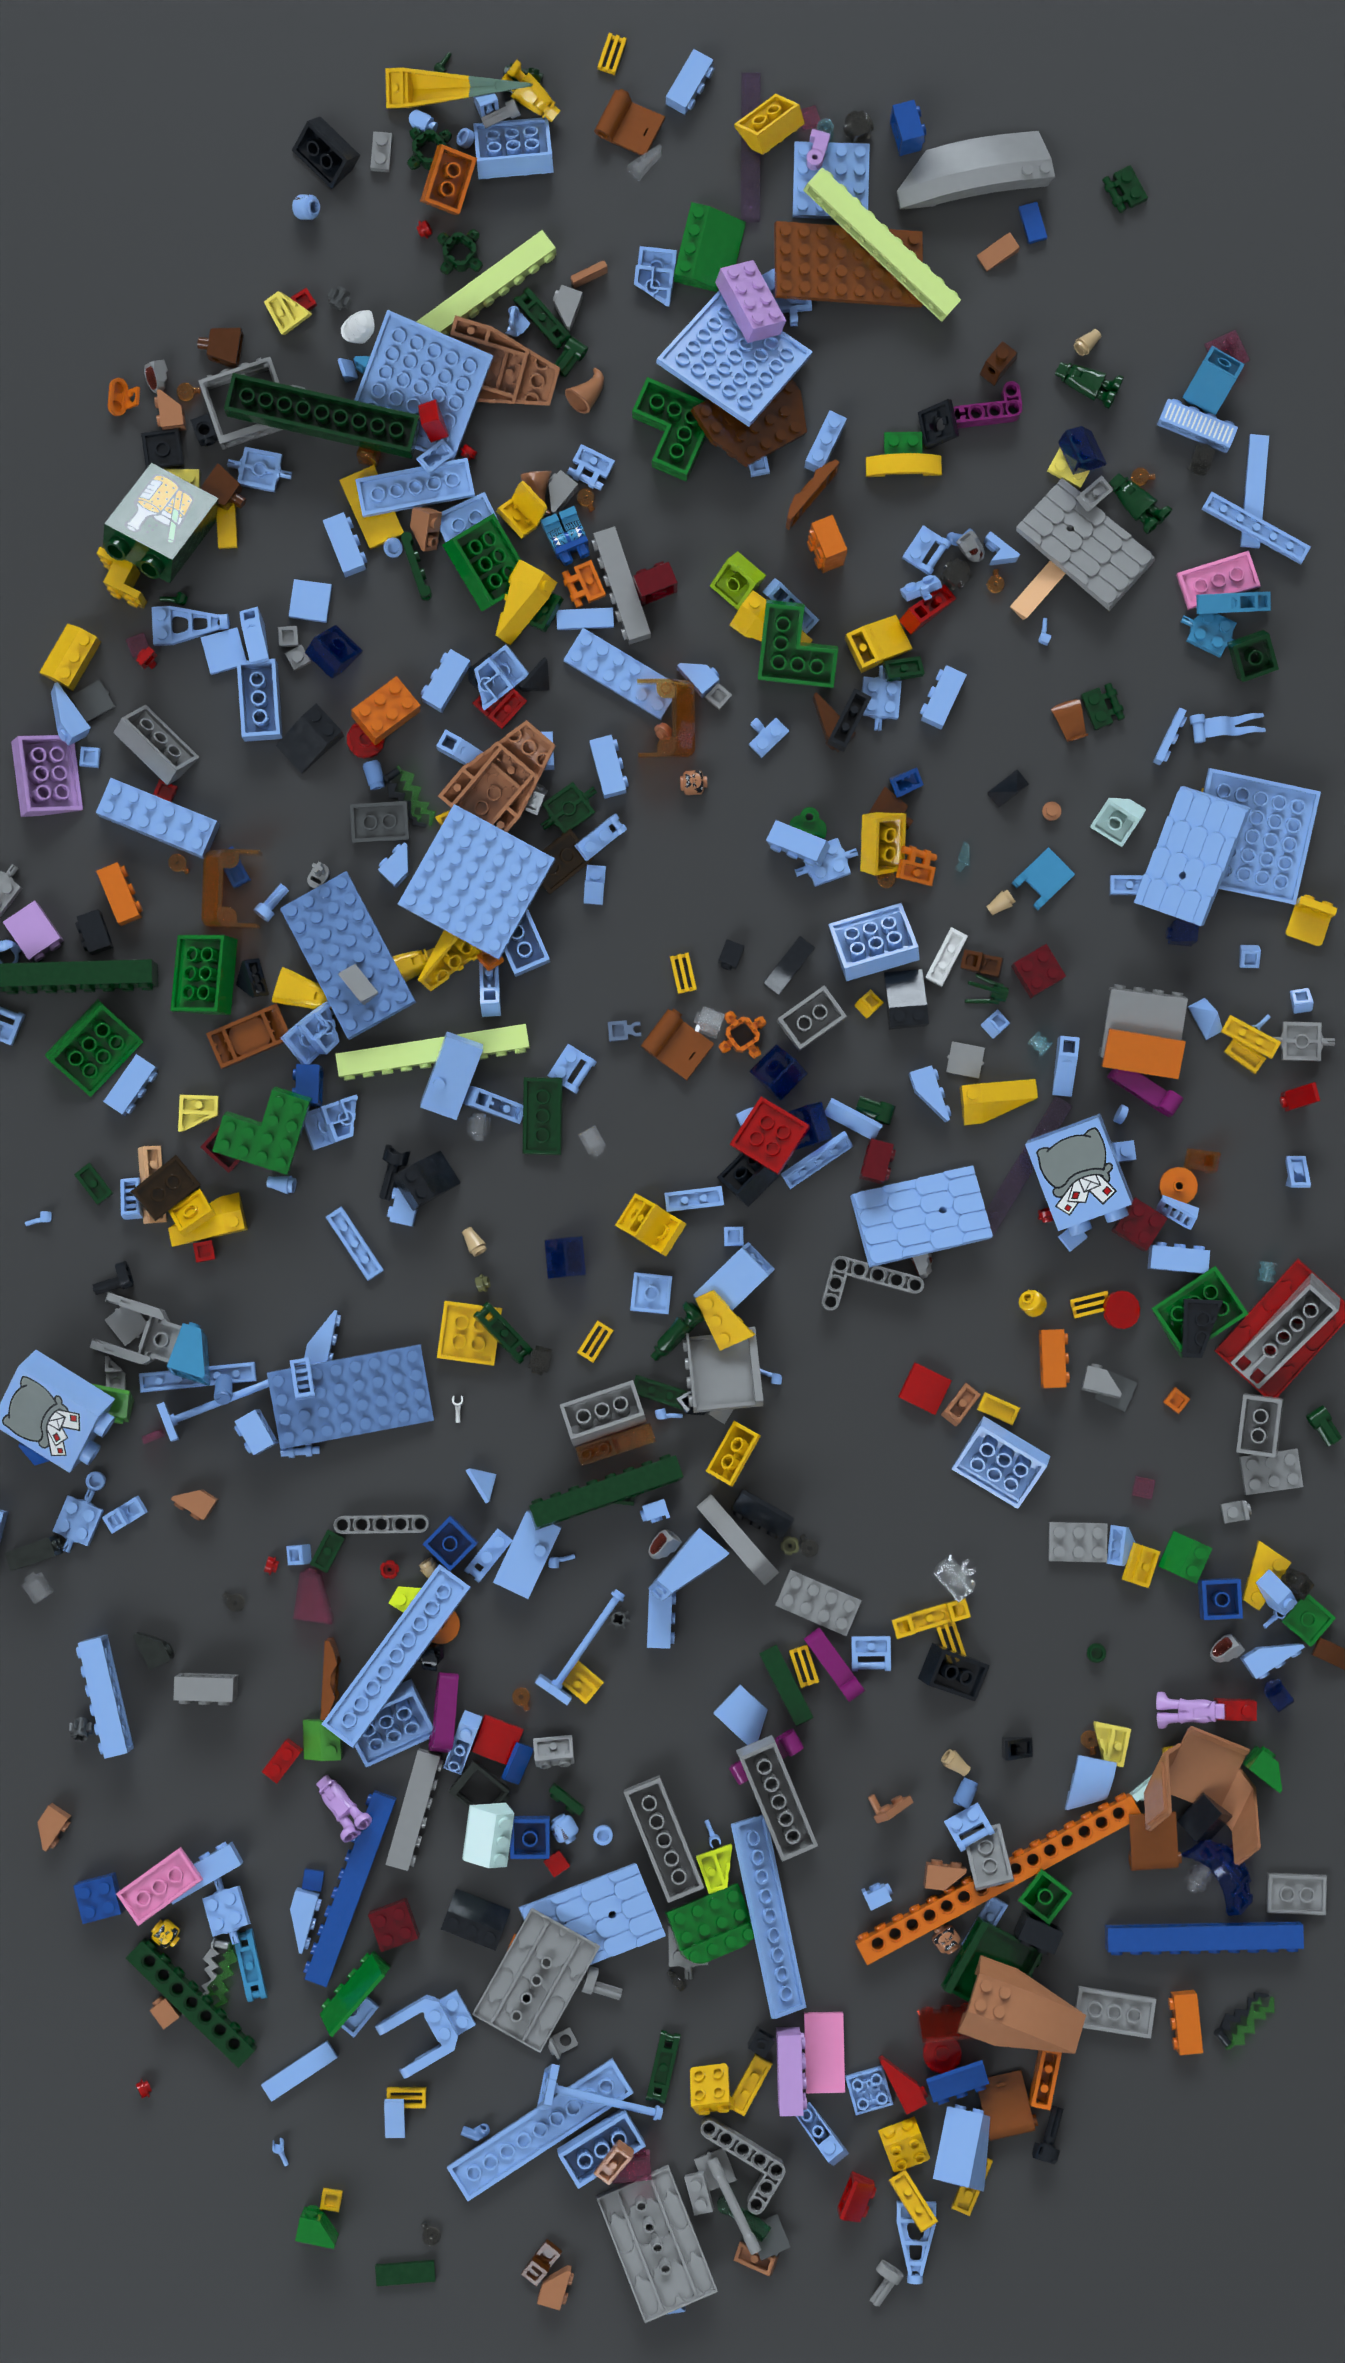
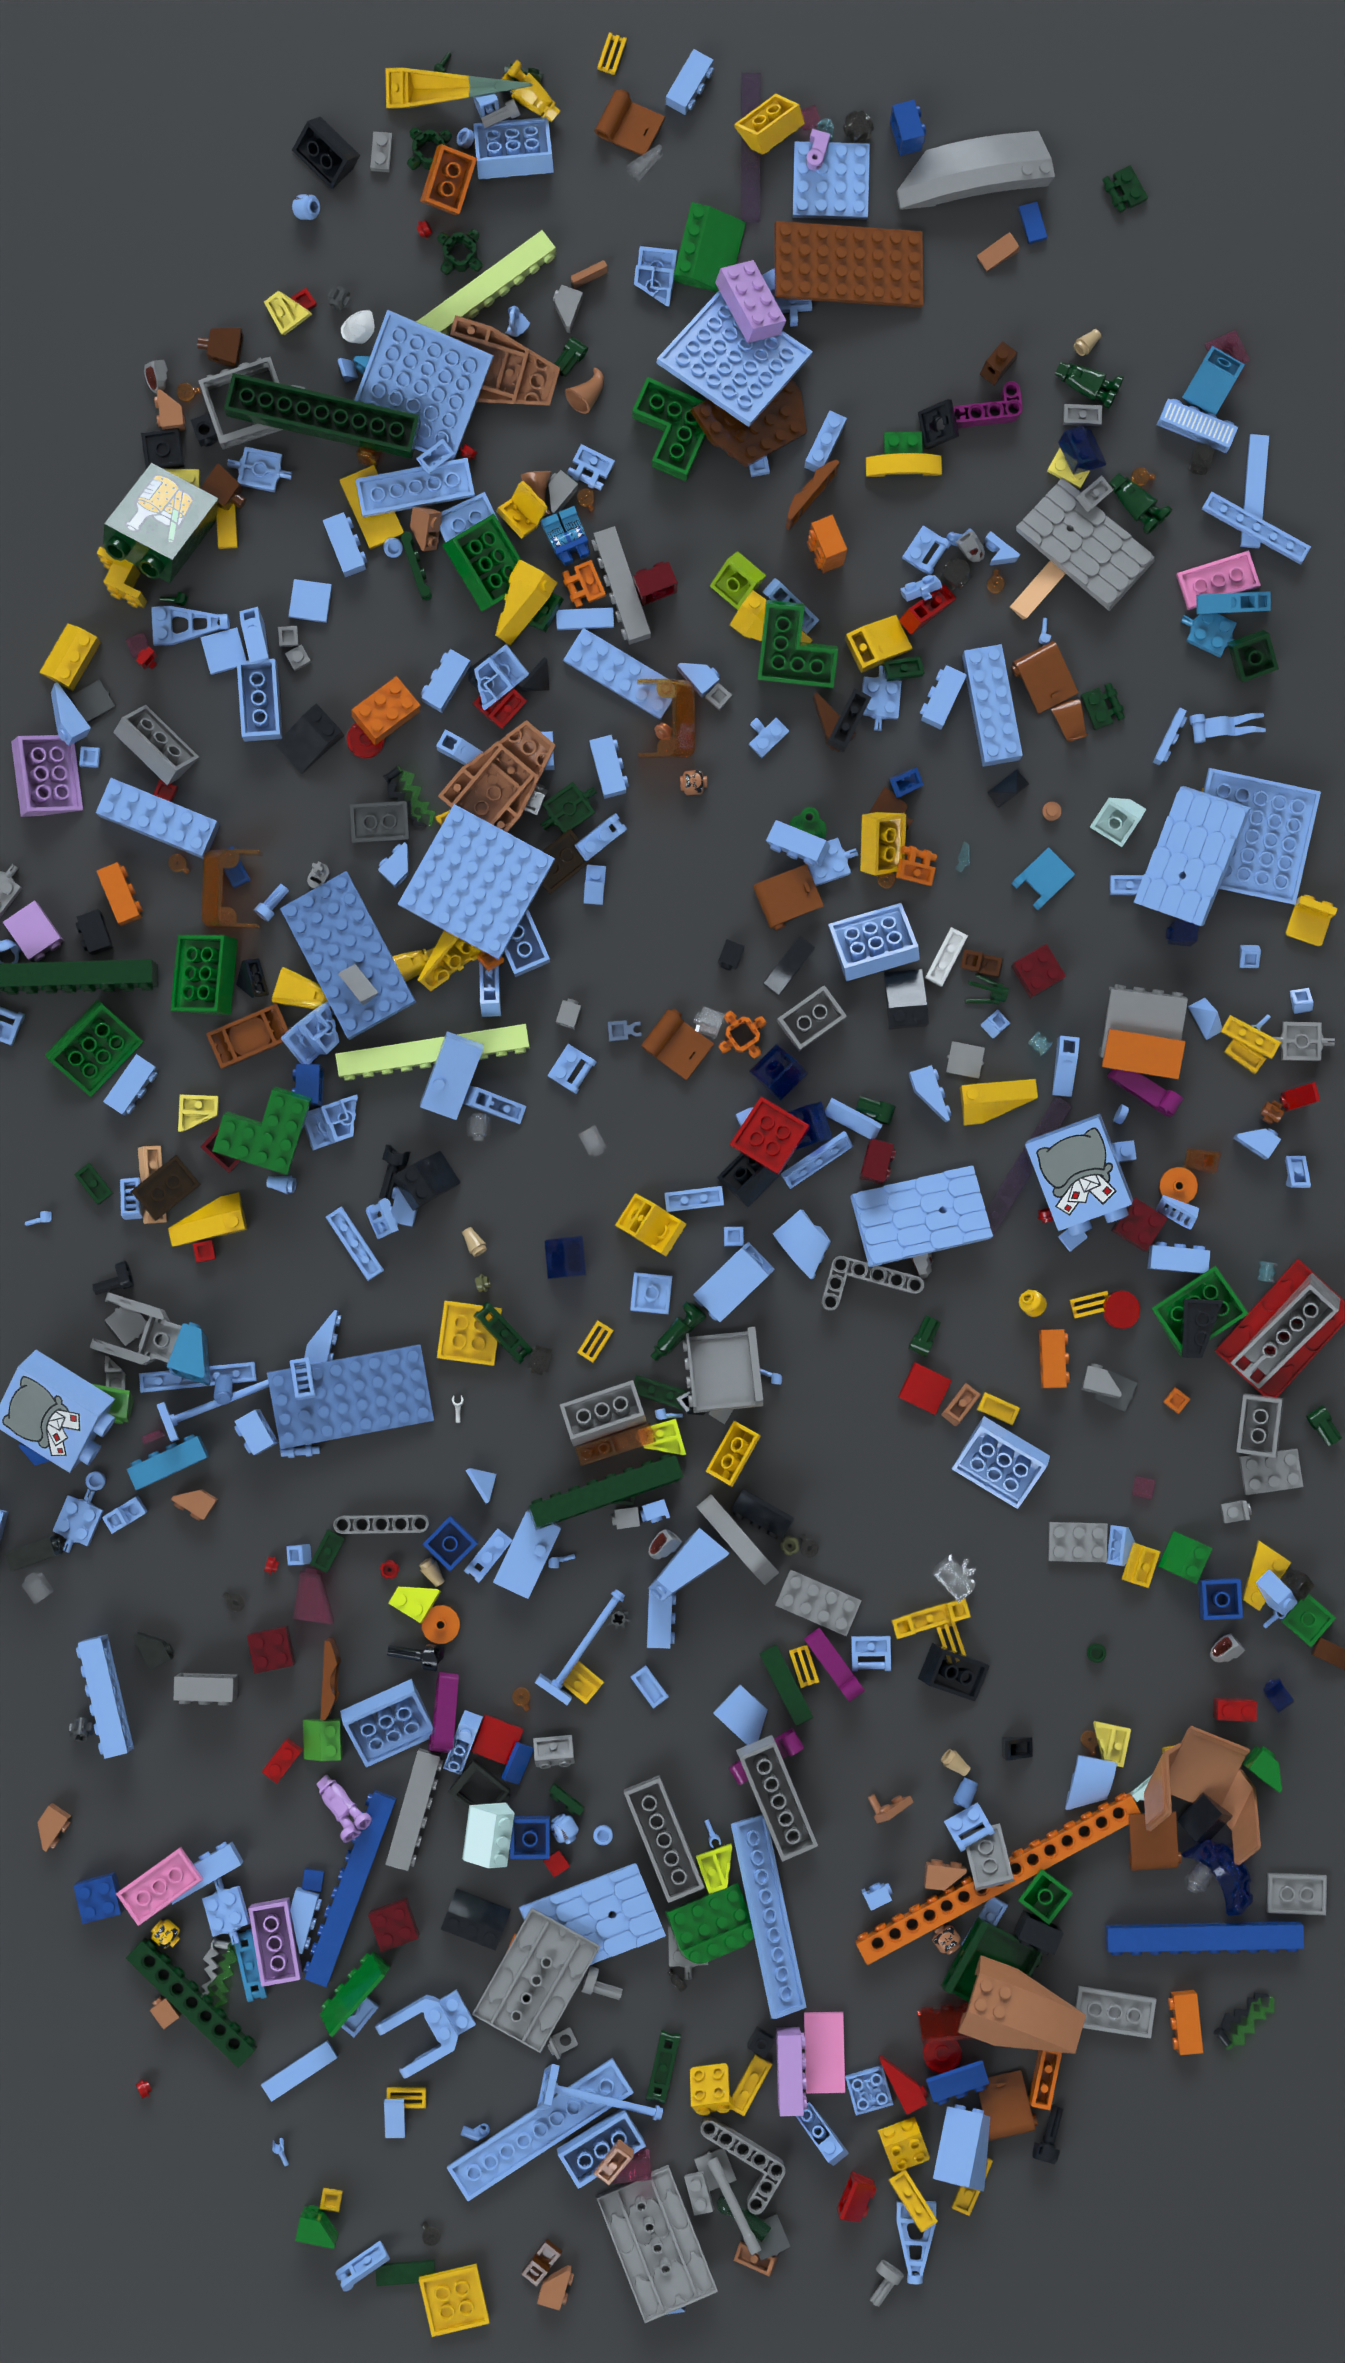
orange bracket [108,378,140,416] -> none
yellow plate [168,1188,216,1237] -> none
clear blue slope [305,625,363,678] -> none
light blue plate [322,1564,471,1748] -> none
medium blue piece [363,760,385,790] -> none
light blue arm [409,109,438,133] -> none
red slope [418,399,449,443] -> none
dark green plate [513,287,572,350] -> none
dark green tile [522,1077,563,1155] -> none
yellow tile [670,952,697,994] -> none
yellow wing [695,1290,755,1351] -> none
yellowish green brick [803,168,961,322] -> none
yellow slope [854,989,884,1018] -> none
tan cone [986,890,1016,916] -> none
lavender piece [1156,1692,1225,1729] -> none
light blue slope [1240,1643,1305,1679] -> none
none -> dark azure brick [126,1434,210,1490]
none -> dark red brick [247,1625,296,1674]
none -> lavender brick [248,1897,303,1987]
none -> light blue plate [335,2241,390,2291]
none -> light blue plate [366,1198,399,1239]
none -> yellow plate [419,2263,490,2337]
none -> light grey brick [556,998,581,1030]
none -> light grey brick [611,1506,640,1529]
none -> light blue tile [630,1665,669,1708]
none -> neon yellow wing [639,1419,686,1455]
none -> dark orange door [753,864,824,931]
none -> light blue slope [773,1209,831,1279]
none -> dark green piece [908,1315,941,1357]
none -> light blue brick [962,644,1023,767]
none -> dark orange door [1011,641,1079,714]
none -> light grey plate [1063,404,1102,426]
none -> light blue slope [1233,1128,1281,1160]
none -> dark orange gear [1260,1100,1284,1124]

